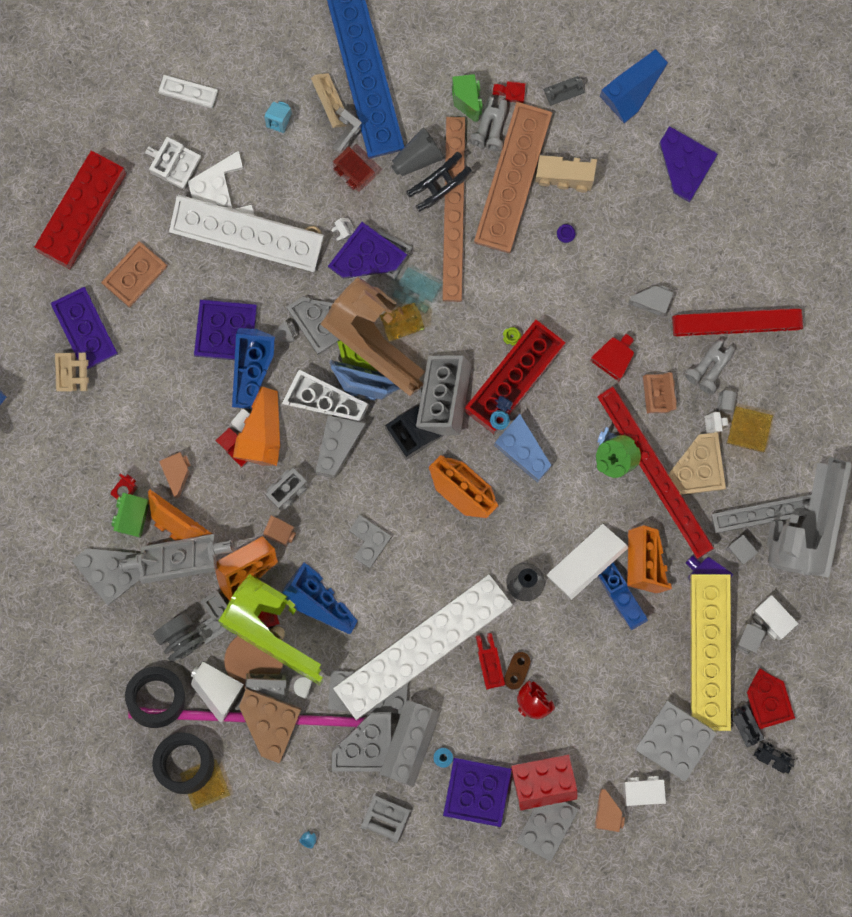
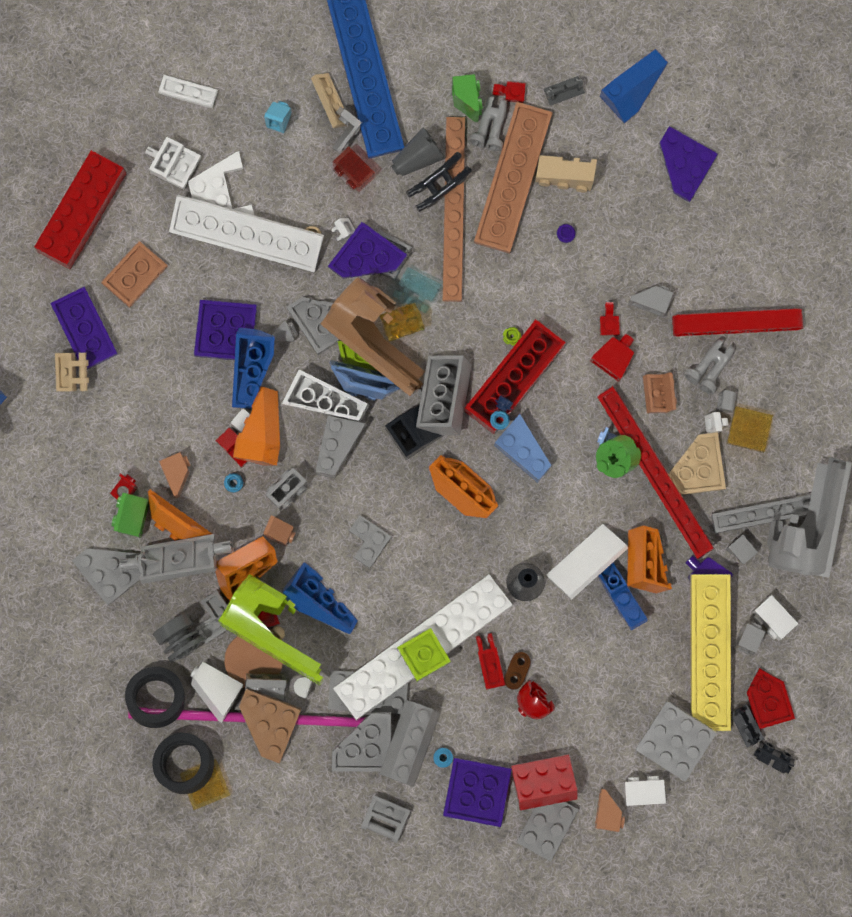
dark azure hinge [299,831,317,849] -> none
none -> dark azure plate [224,473,243,493]
none -> lime plate [397,628,451,682]
none -> red plate [599,302,620,336]

